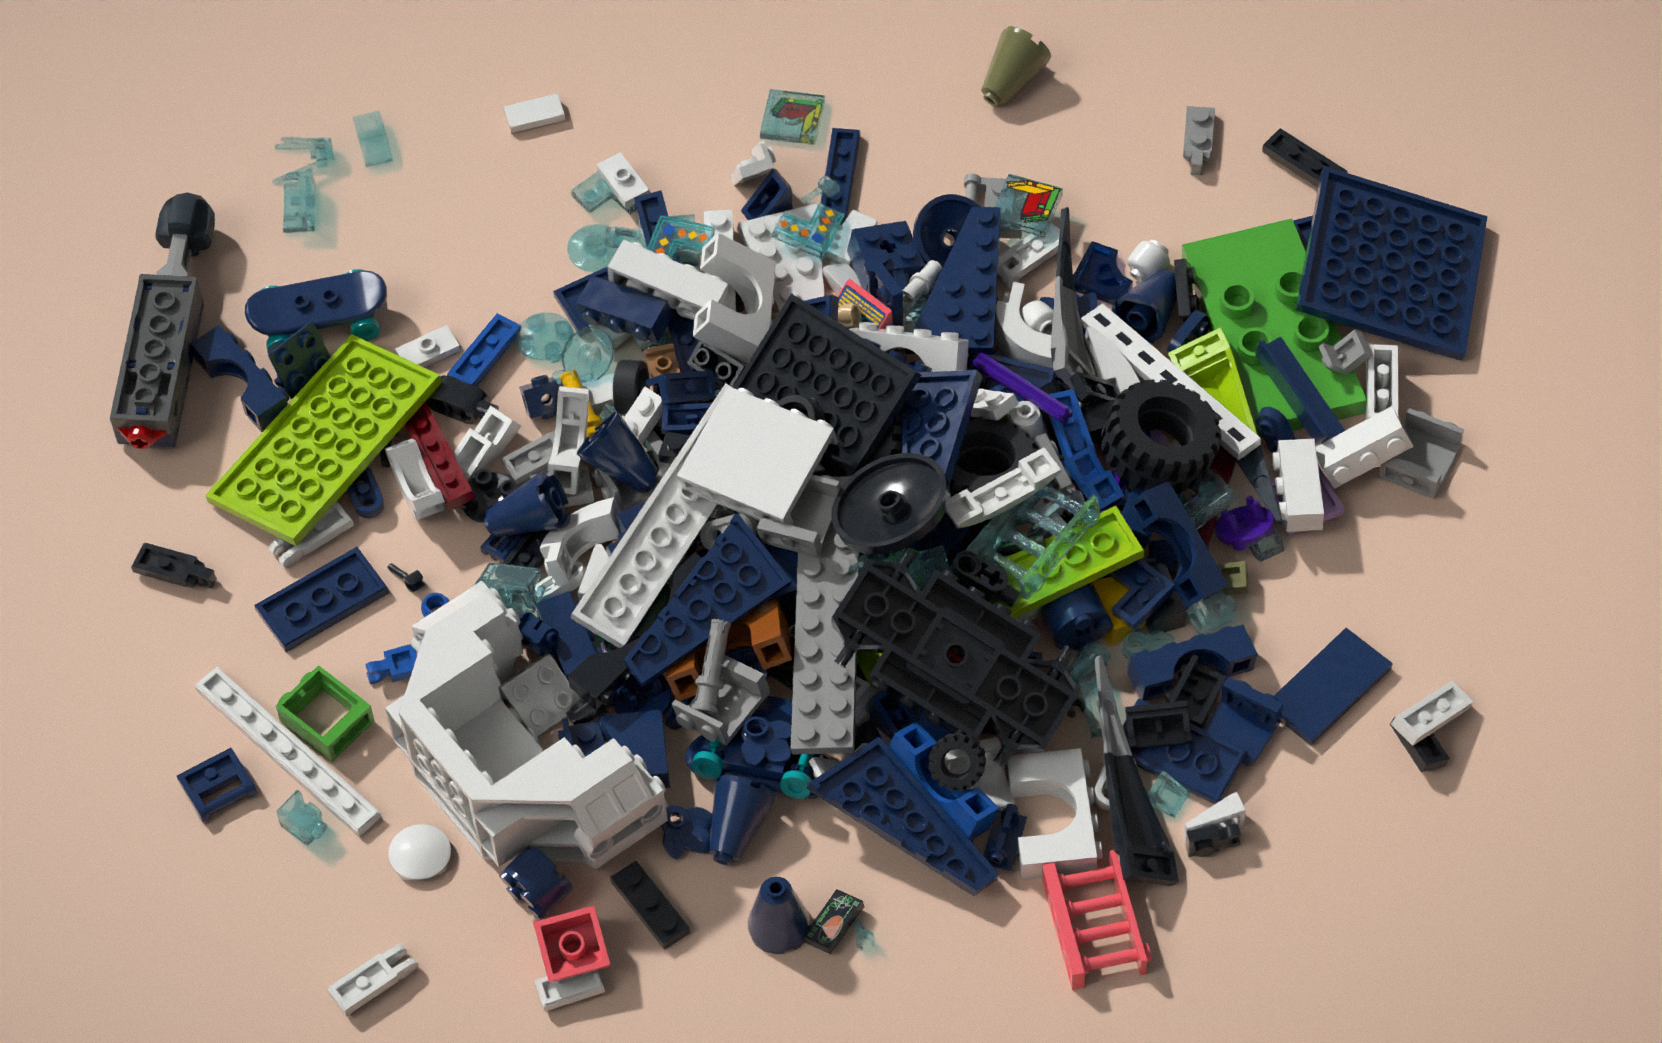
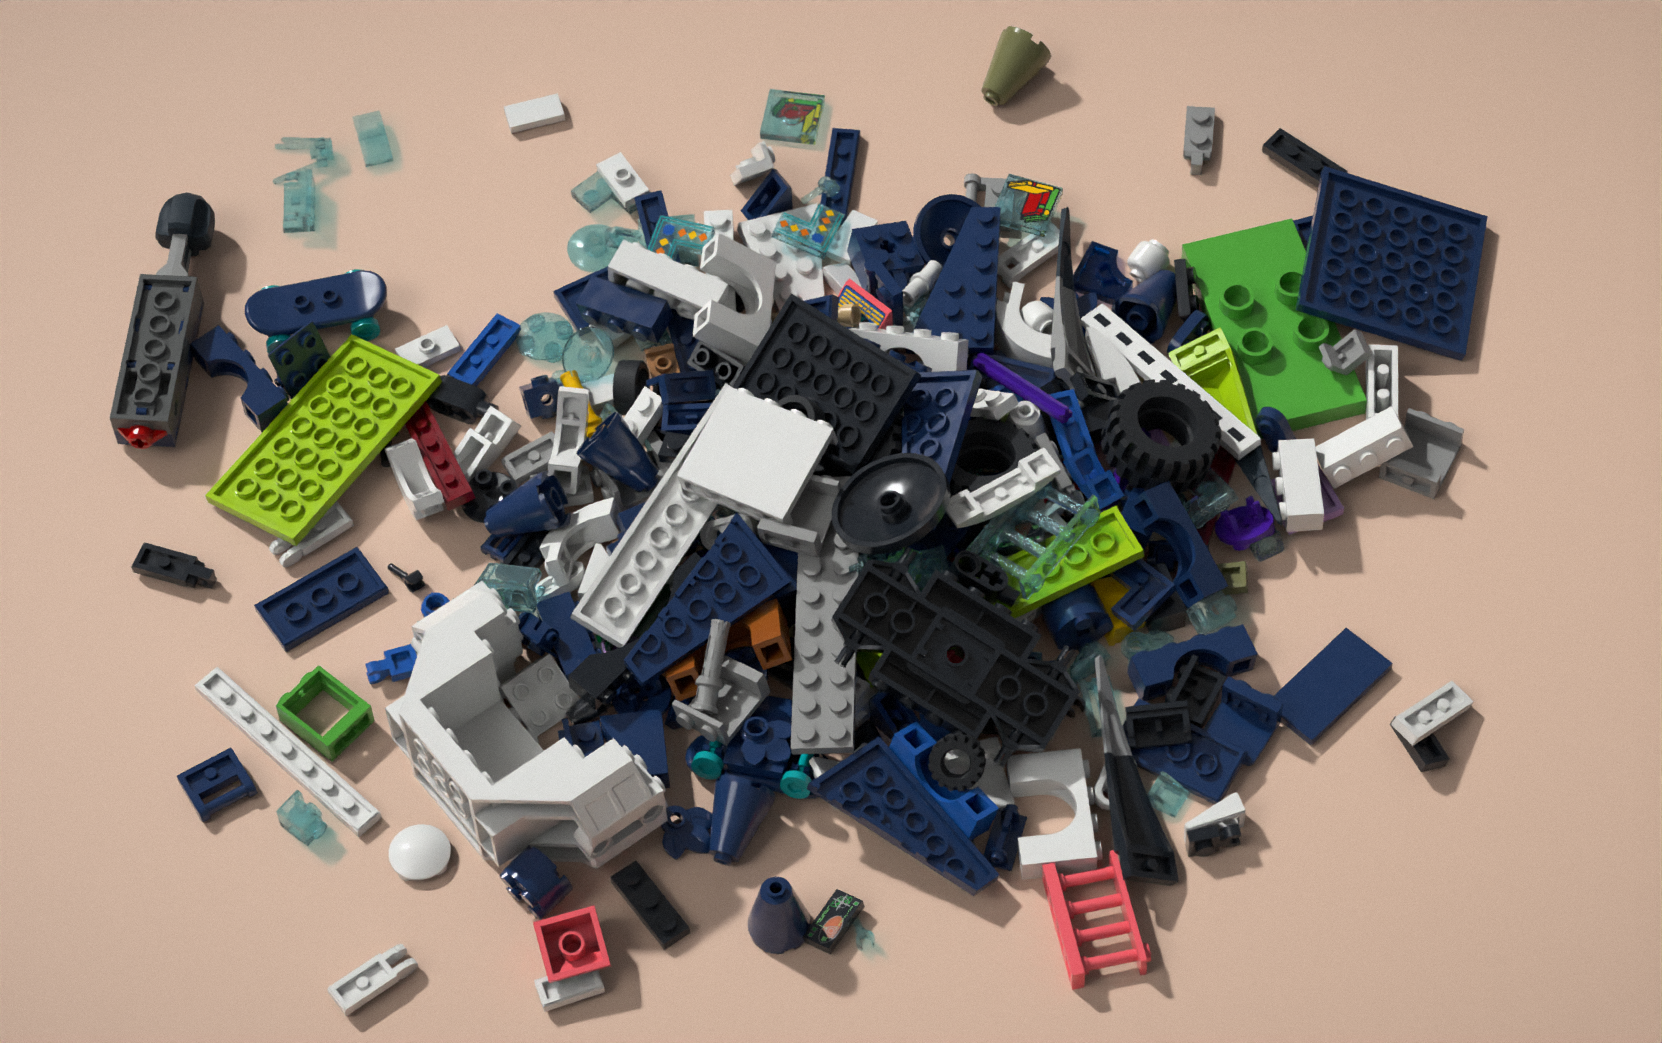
dark blue plate [347,466,384,518] -> none
dark blue panel [1255,337,1345,446] -> none

